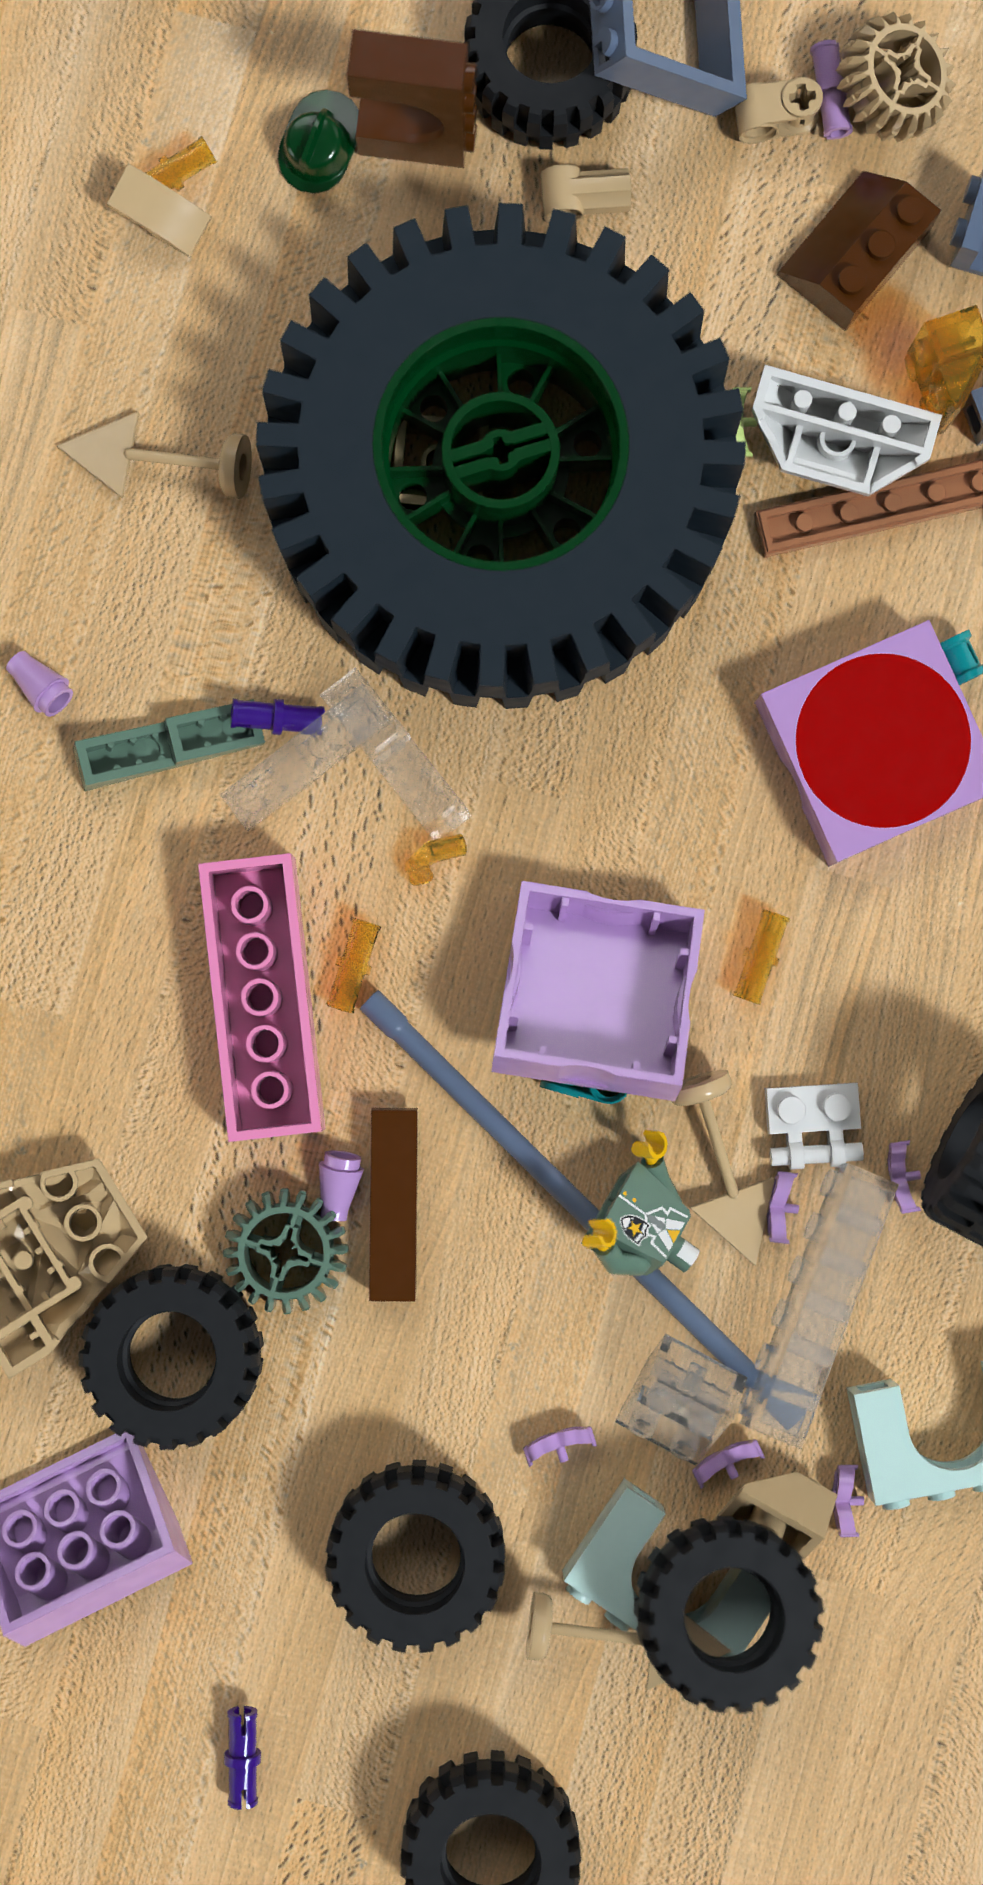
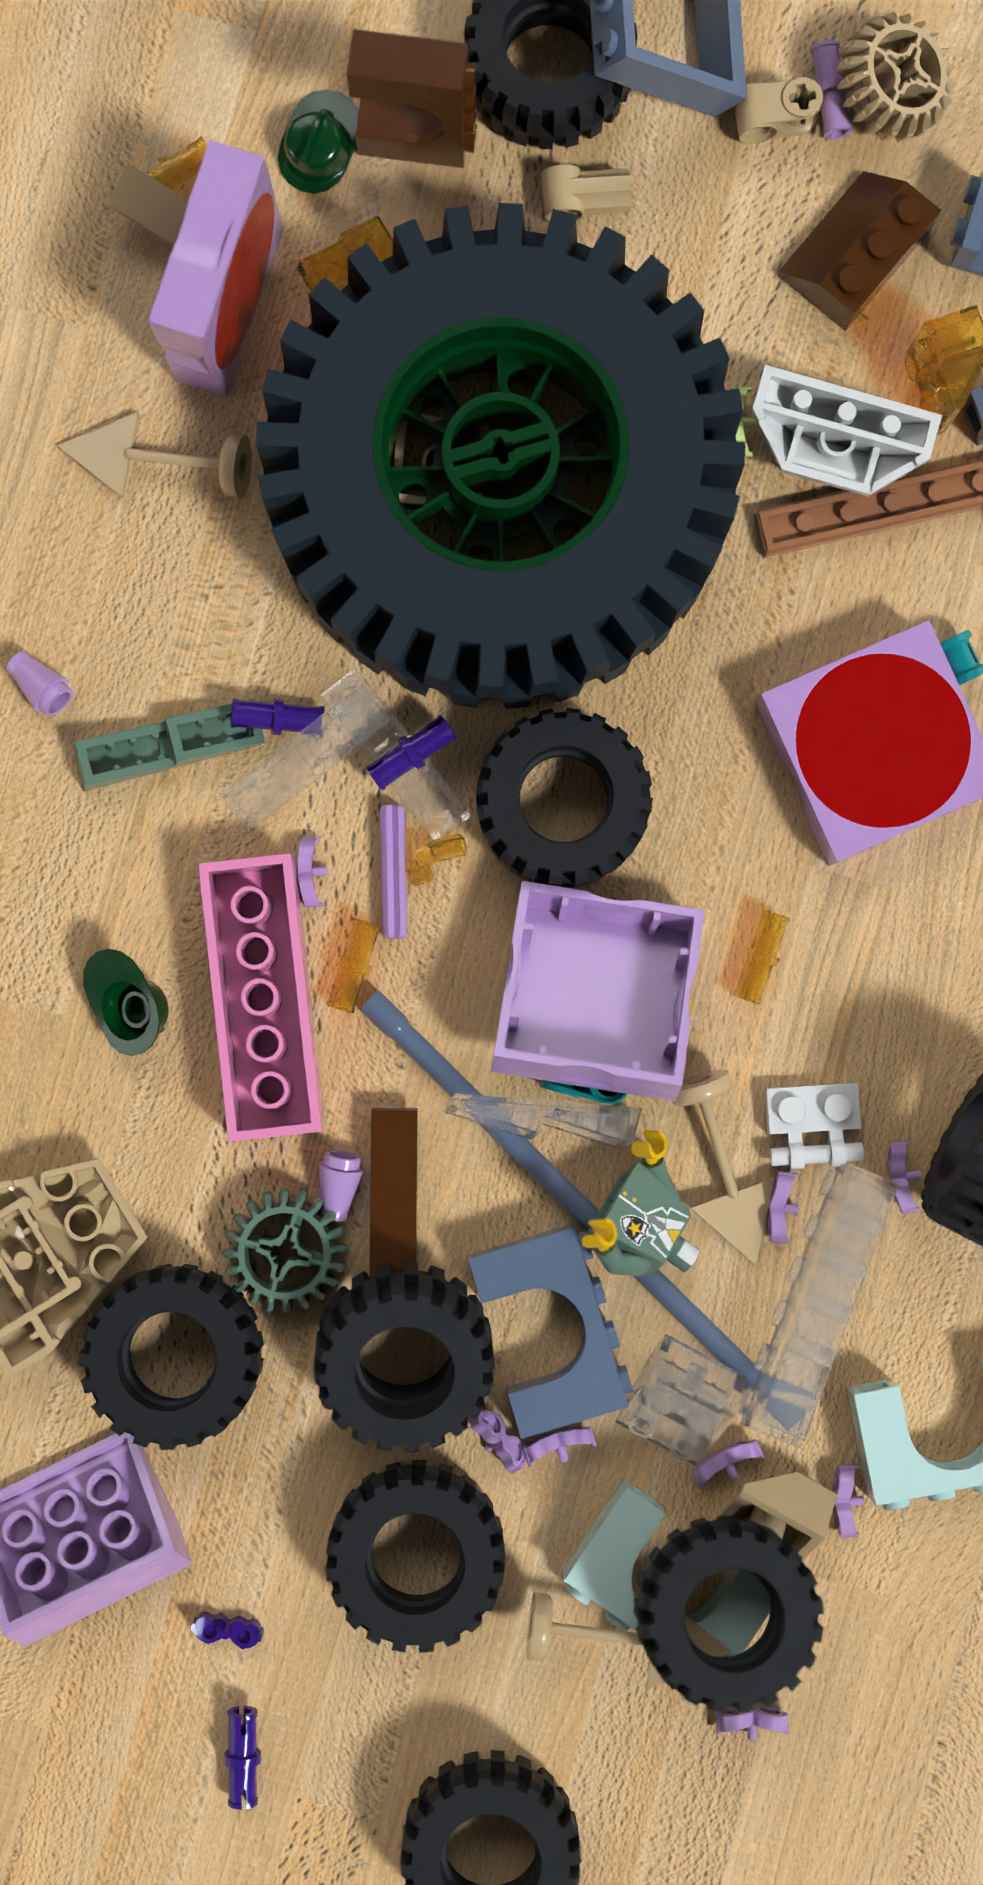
none -> dark green piece [83,949,169,1056]
none -> lavender tile [148,140,283,397]
none -> dark purple piece [191,1611,264,1649]
none -> clear yellow slope [297,216,393,291]
none -> lavender piece [298,836,327,907]
none -> black tyre [314,1261,495,1453]
none -> dark purple pin [366,714,458,791]
none -> lavender axle [380,804,407,939]
none -> clear slope [444,1094,642,1150]
none -> lavender piece [467,1410,526,1474]
none -> sand blue arch [468,1223,633,1439]
none -> black tyre [476,708,653,888]
none -> lavender piece [716,1705,788,1740]

